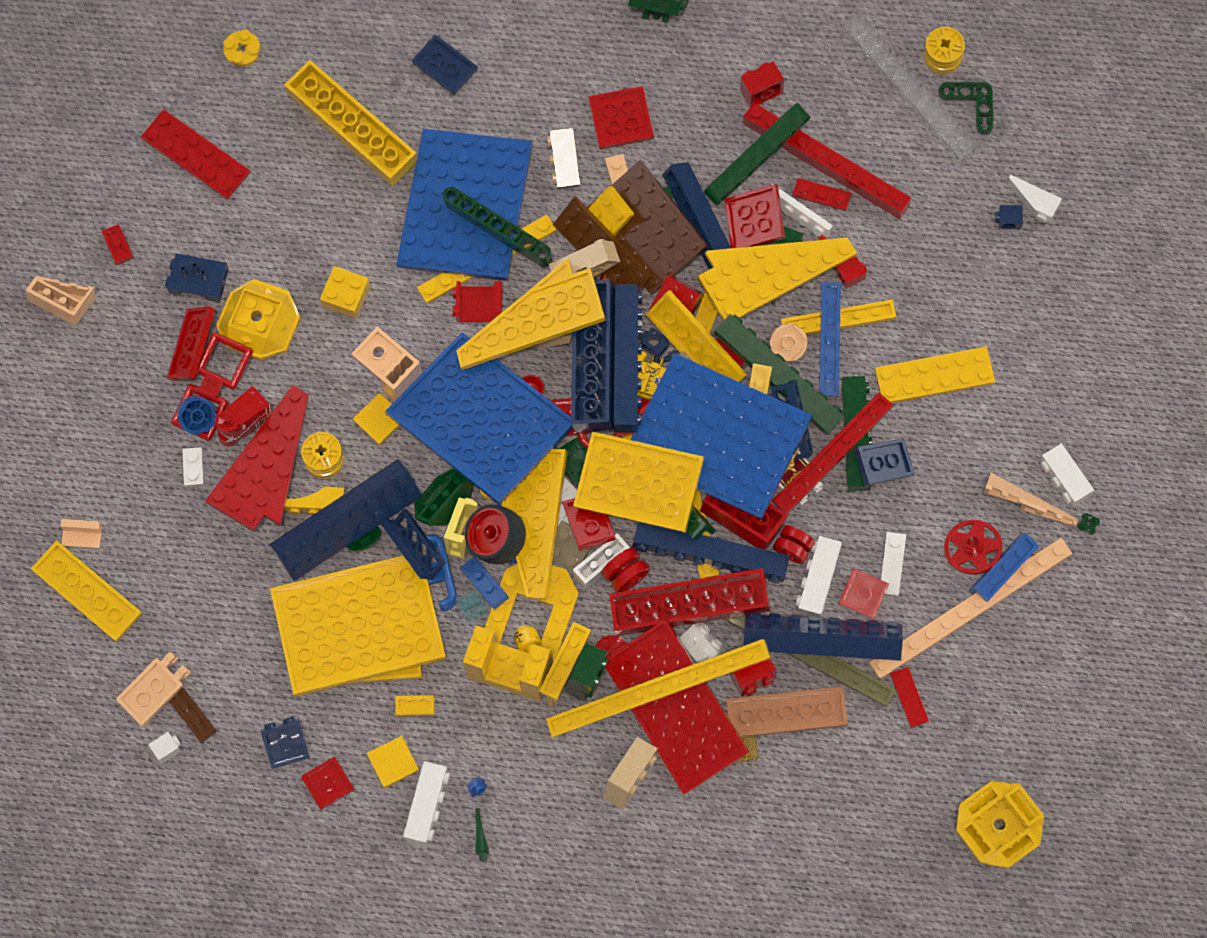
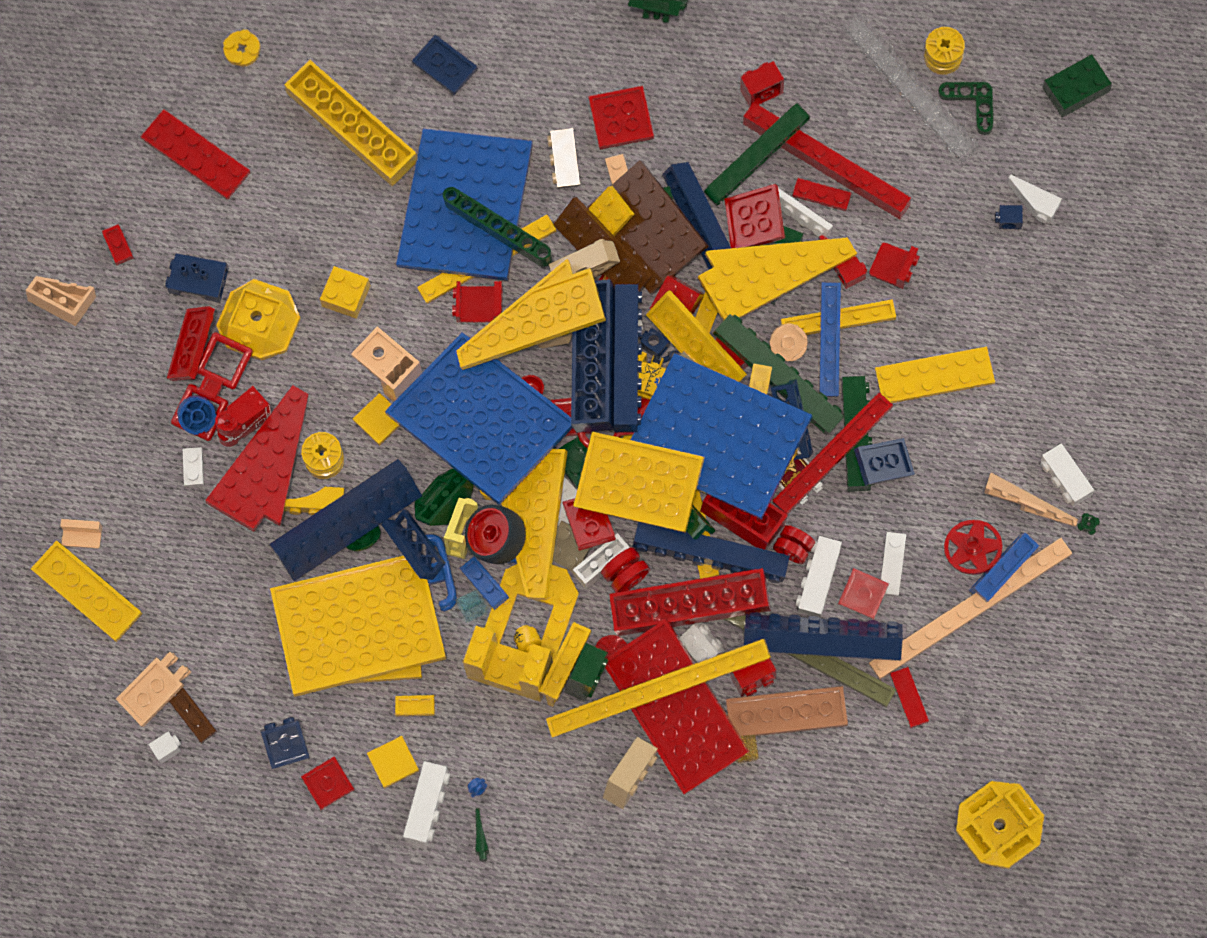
none -> red bracket [869,242,920,289]
none -> dark green brick [1042,54,1112,118]

